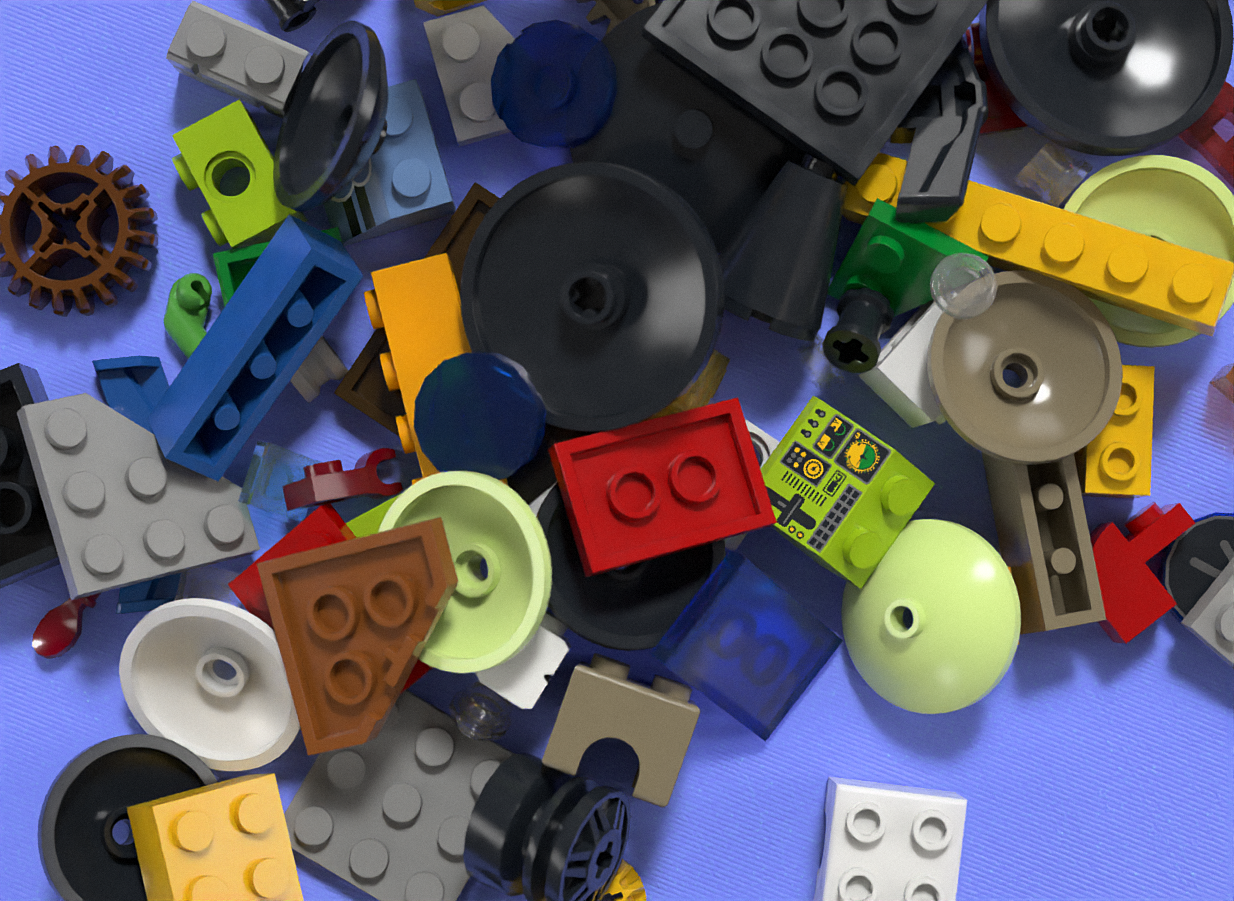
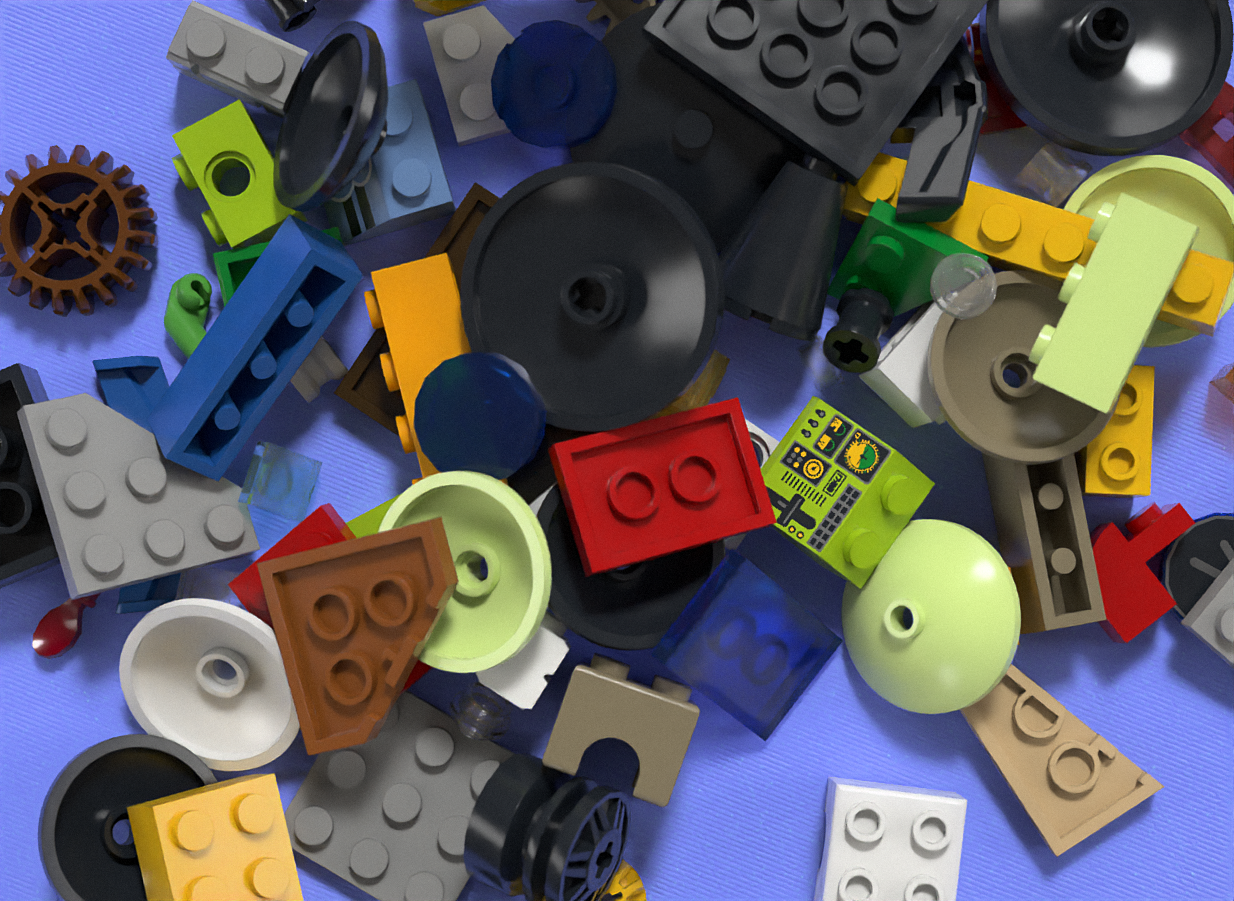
dark red plate [282,448,403,511] -> none
none -> tan wing [959,664,1165,857]
none -> yellowish green brick [1028,192,1200,414]

